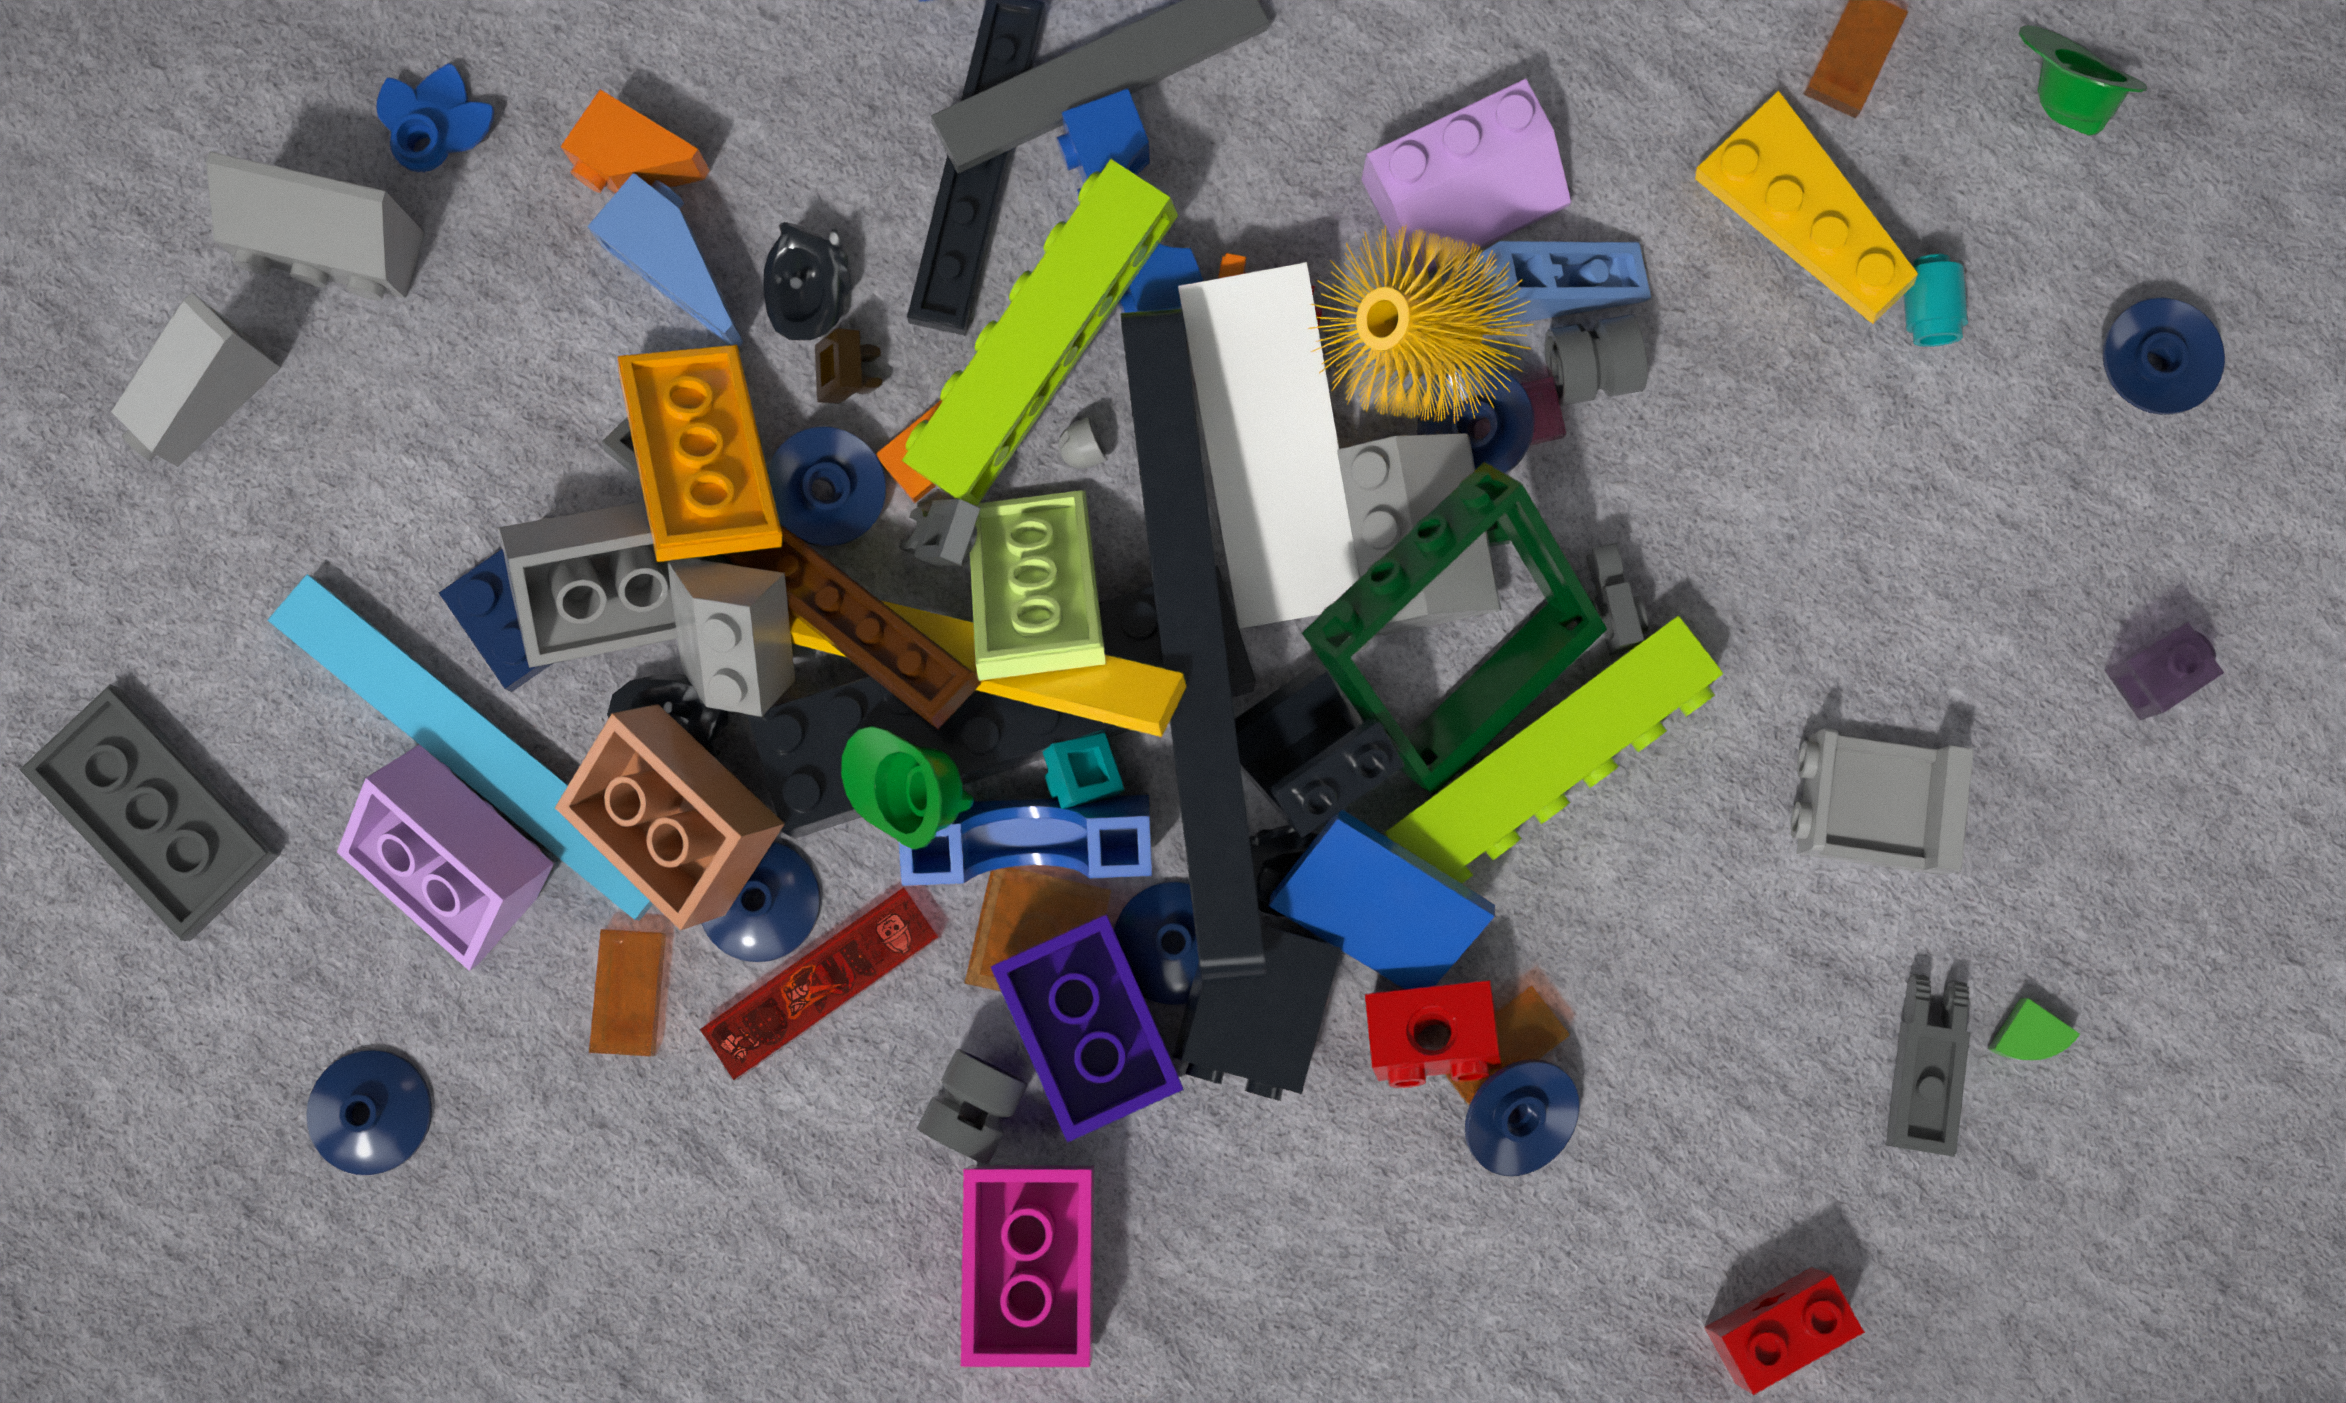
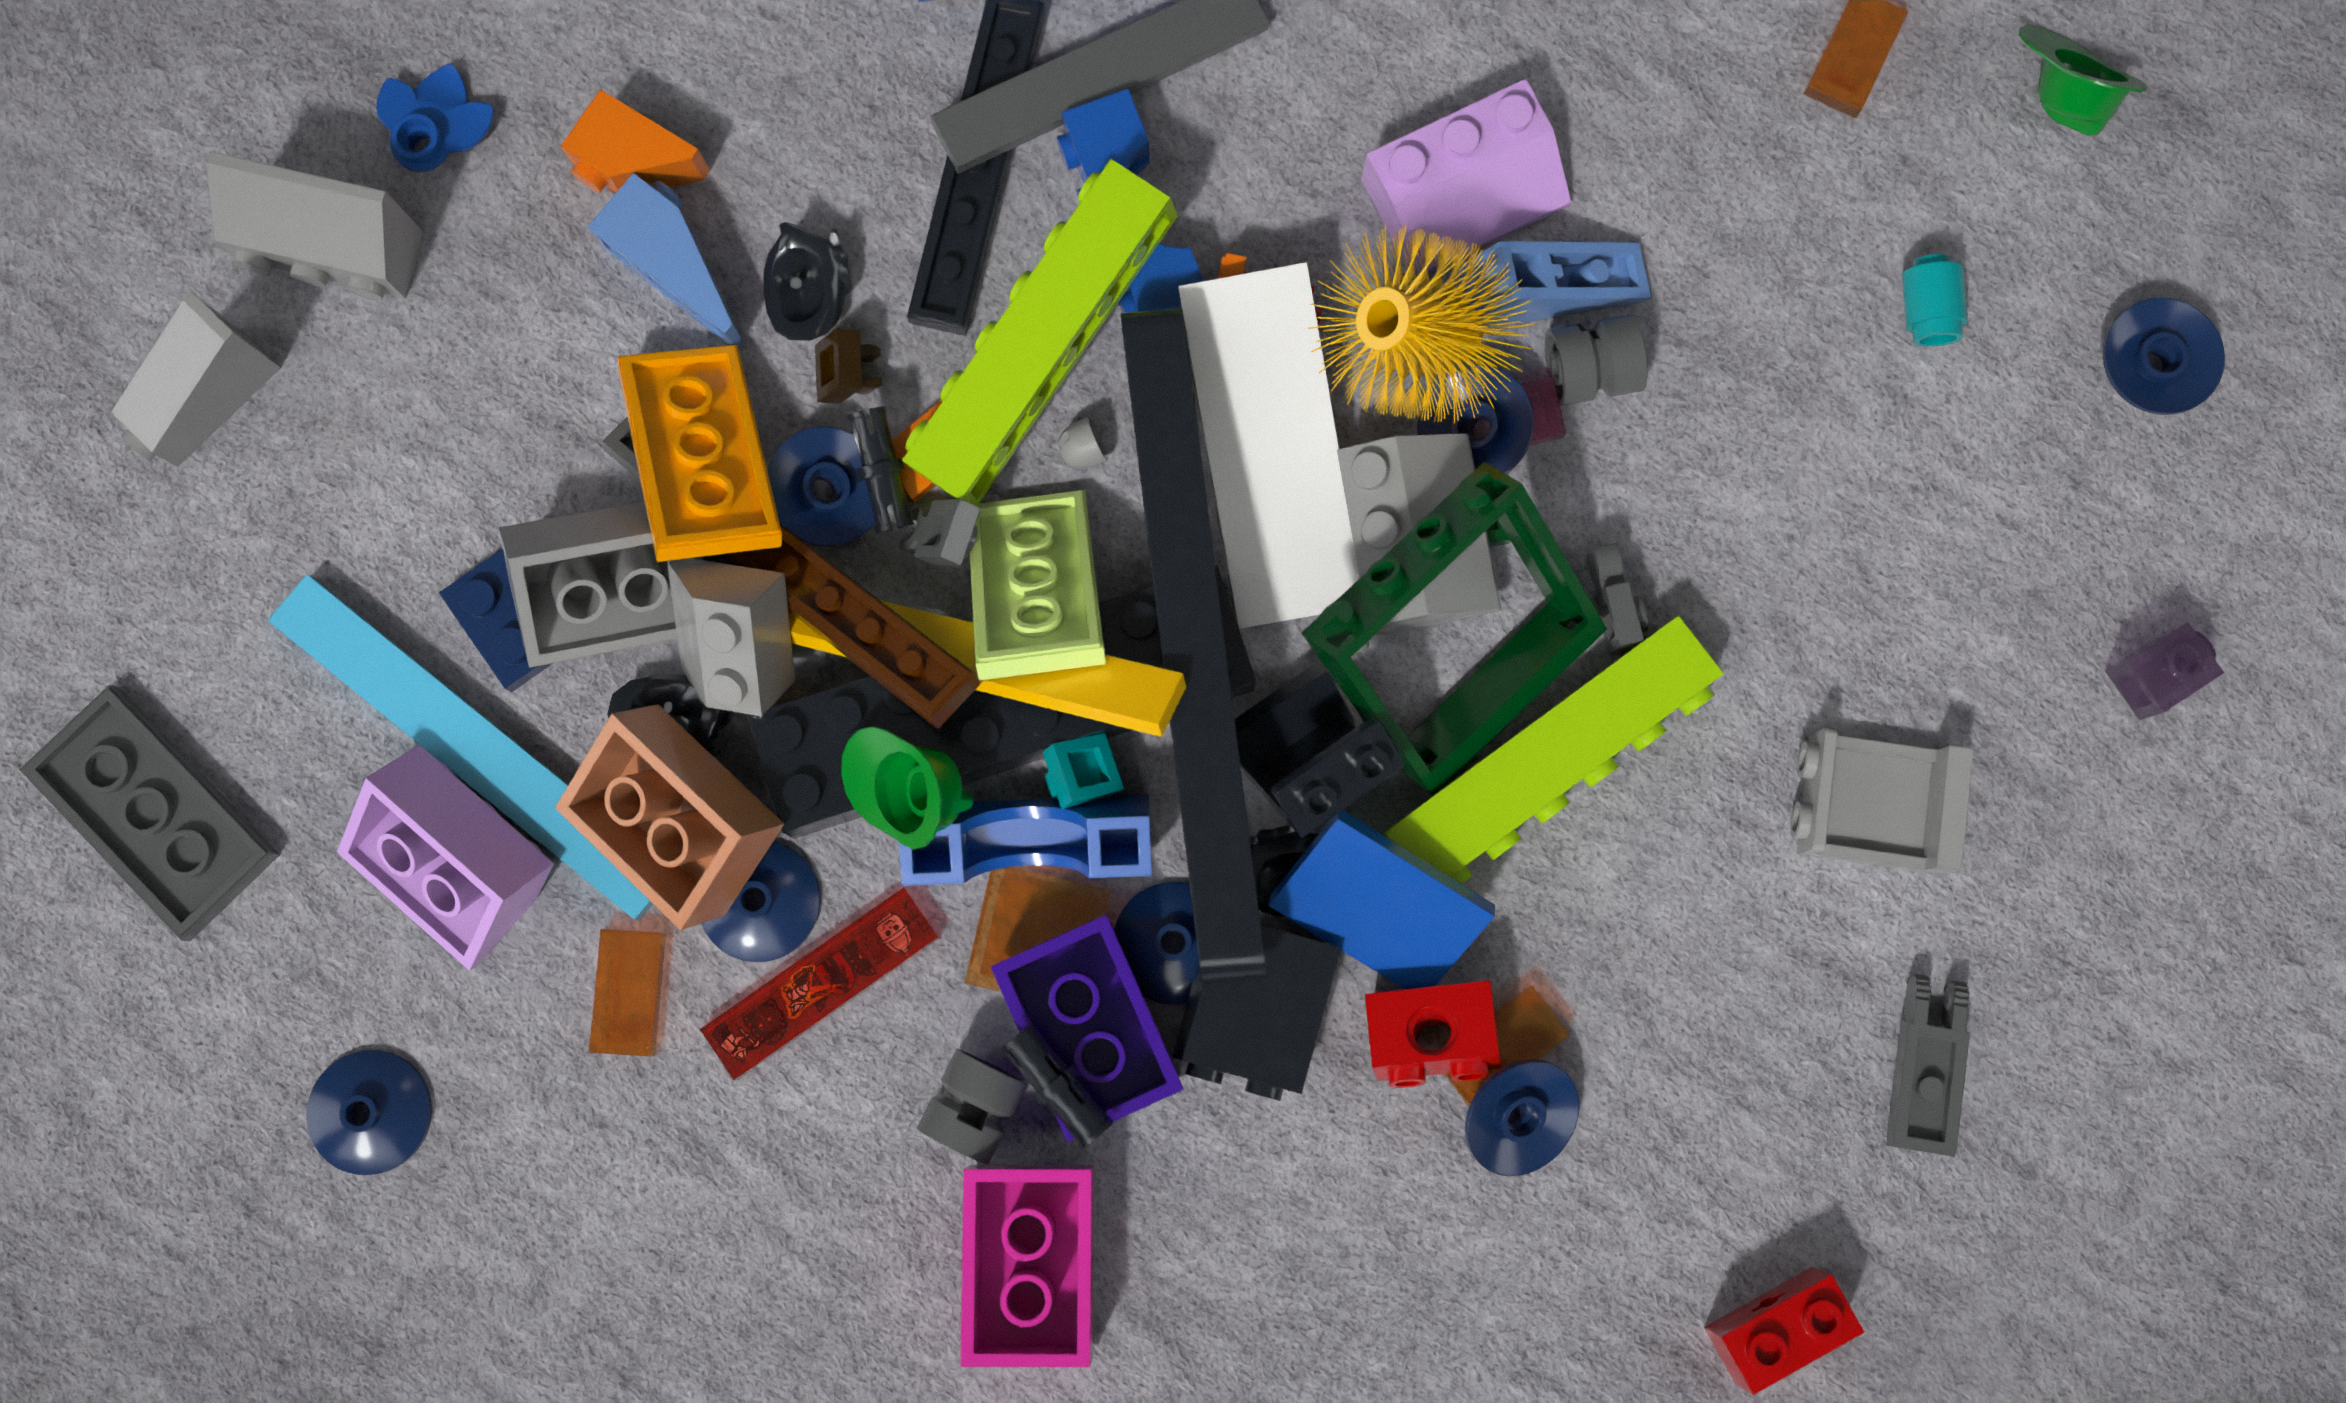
yellow wing [1695,90,1918,324] -> none
bright green tile [1987,998,2080,1060] -> none
none -> black pin [847,406,914,533]
none -> black pin [1001,1022,1114,1149]

